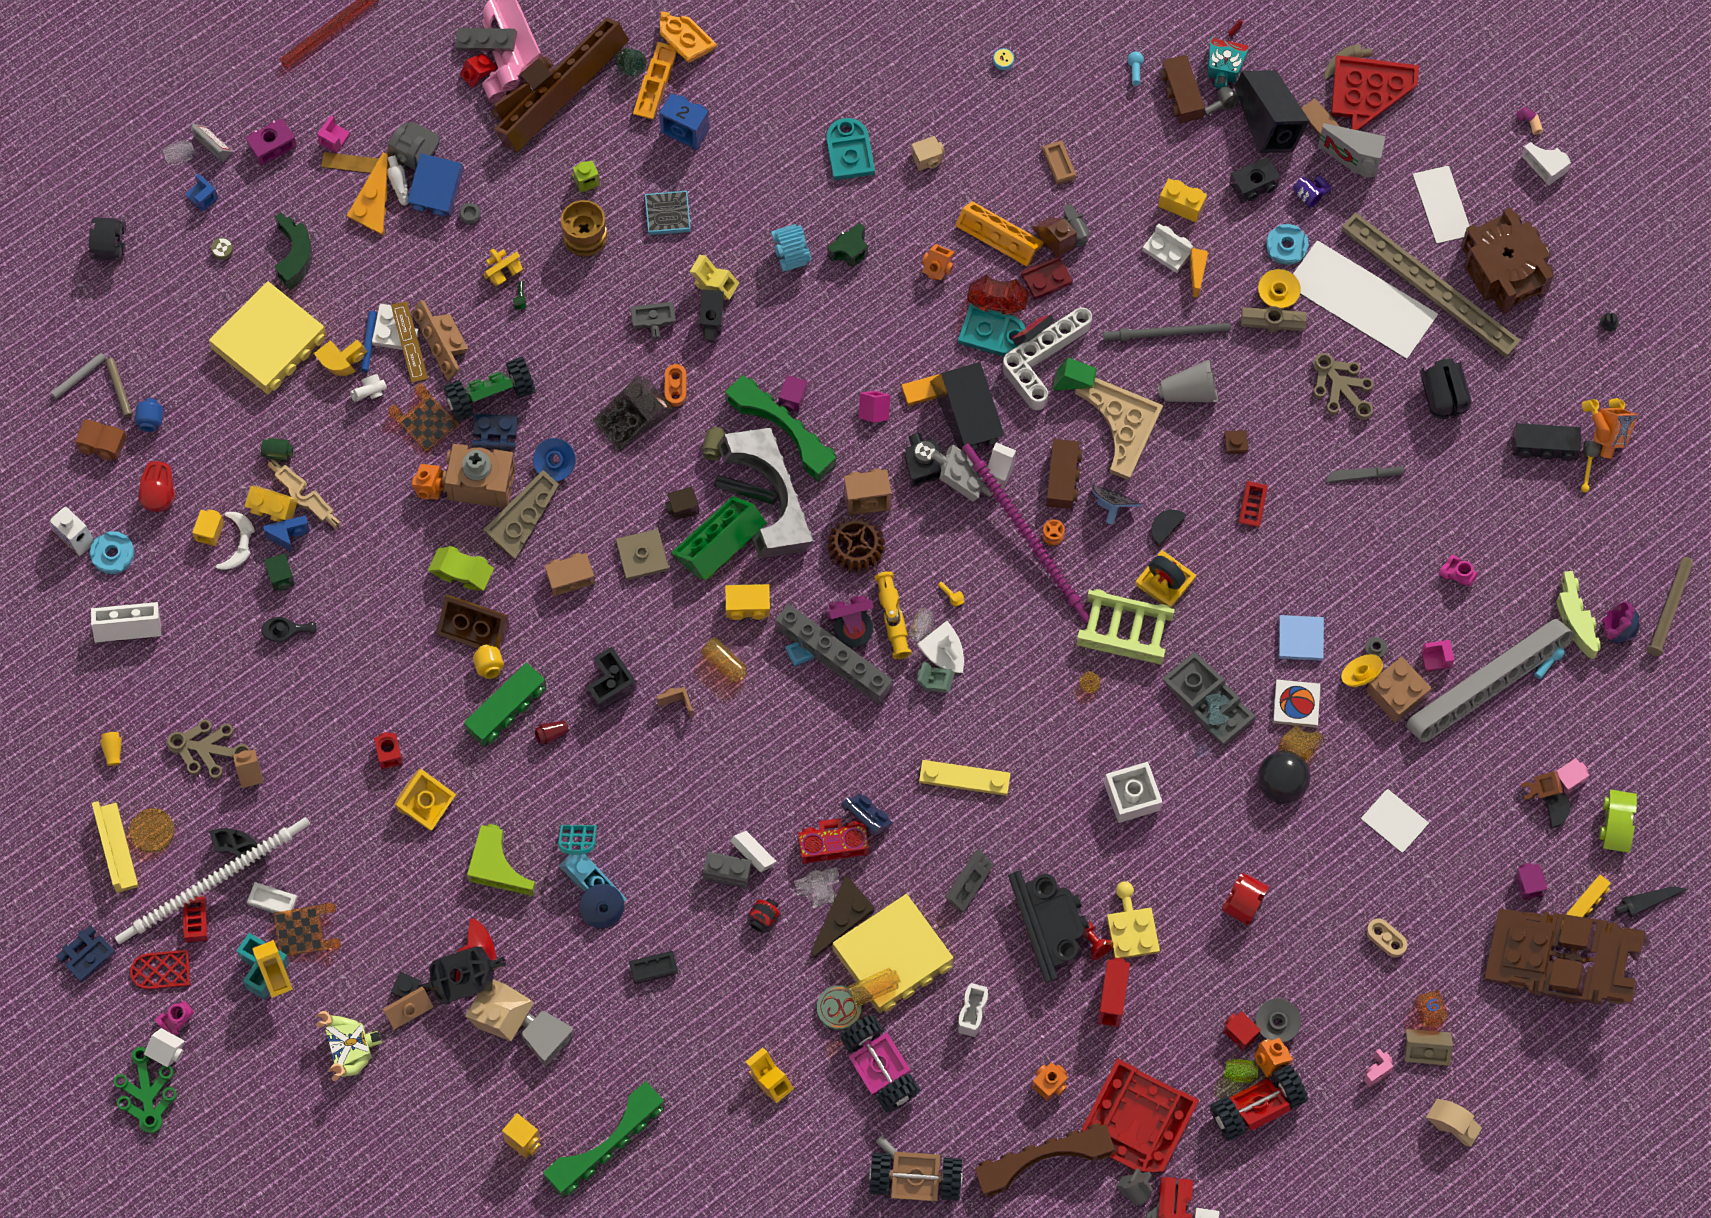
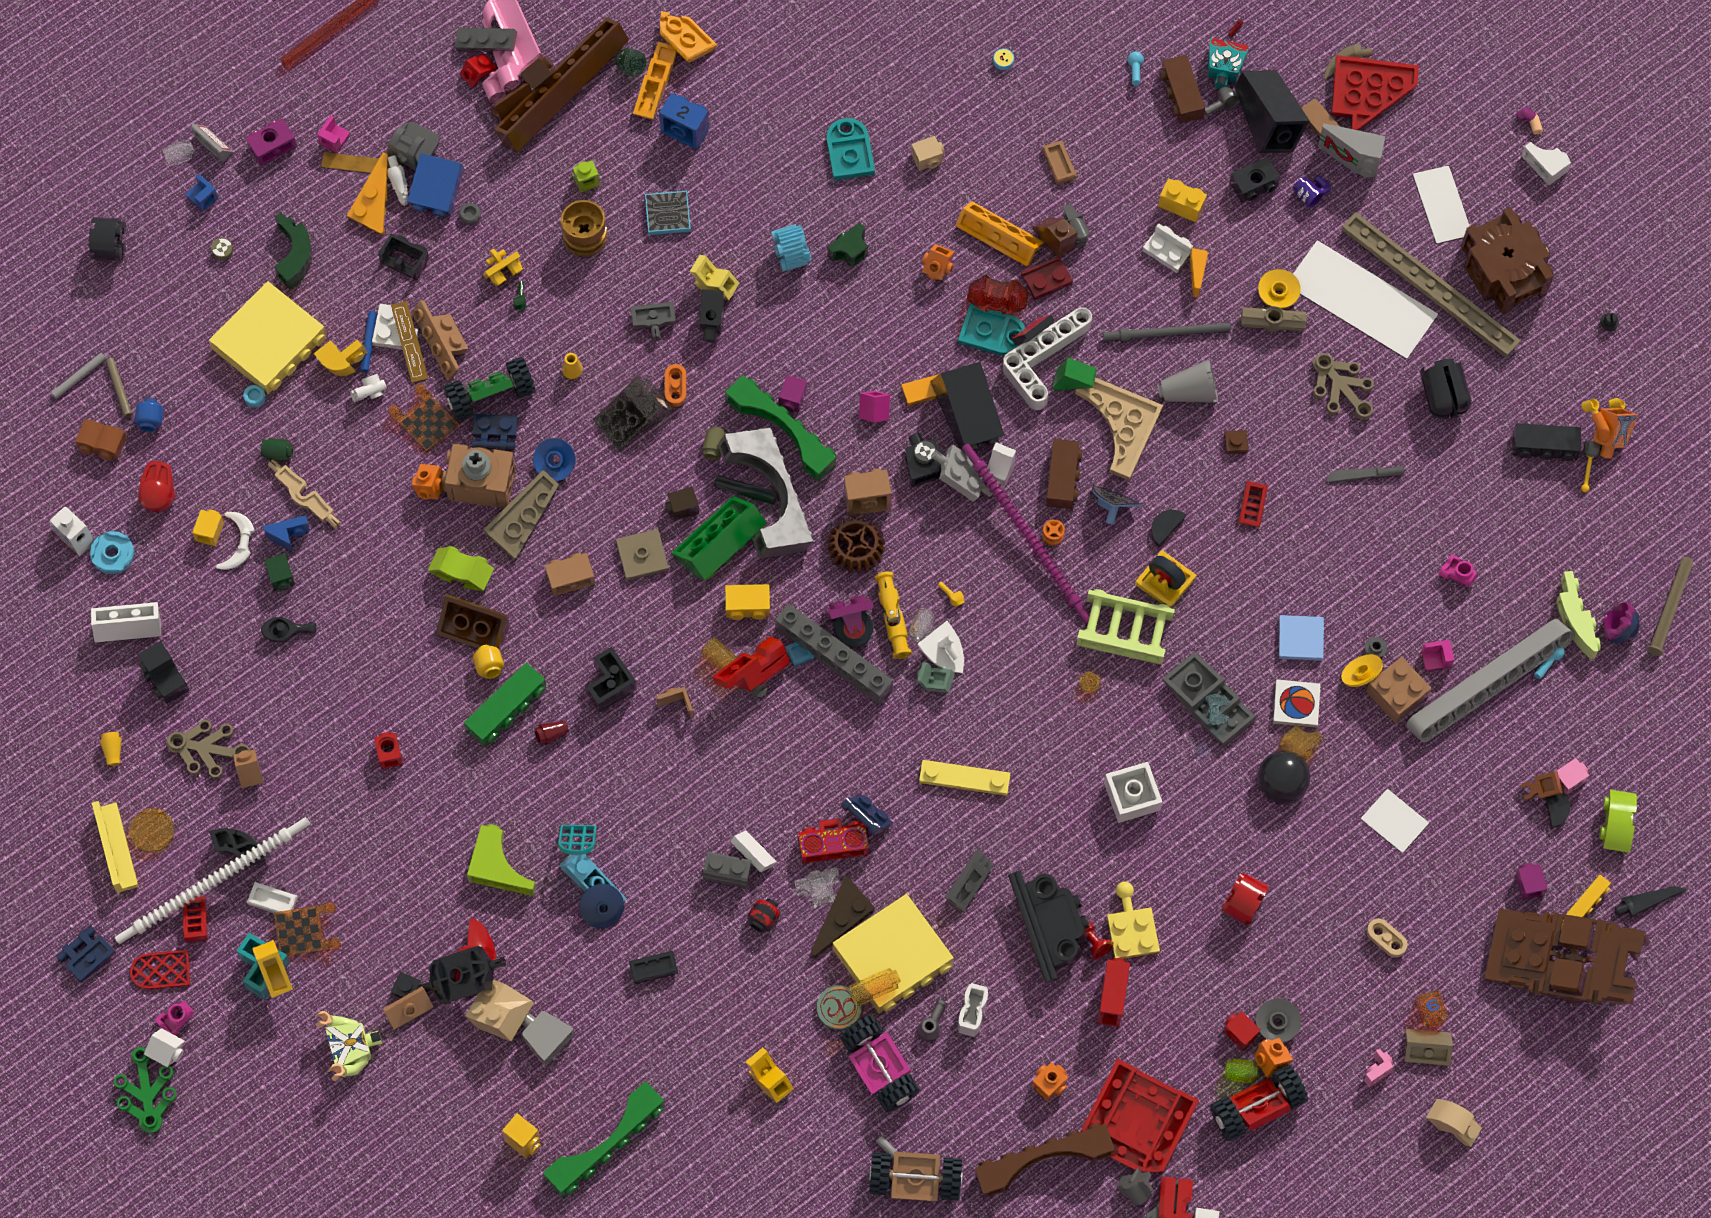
yellow brick [244,486,298,522] -> none
yellow slope [394,768,456,831] -> none
medium azure tile [1266,224,1309,265] -> none
none -> black brick [137,641,189,704]
none -> medium azure tile [243,385,266,408]
none -> black window [378,233,429,281]
none -> yellow cone [562,353,583,379]
none -> red plate [712,637,790,697]
none -> flat silver bar [918,999,947,1041]

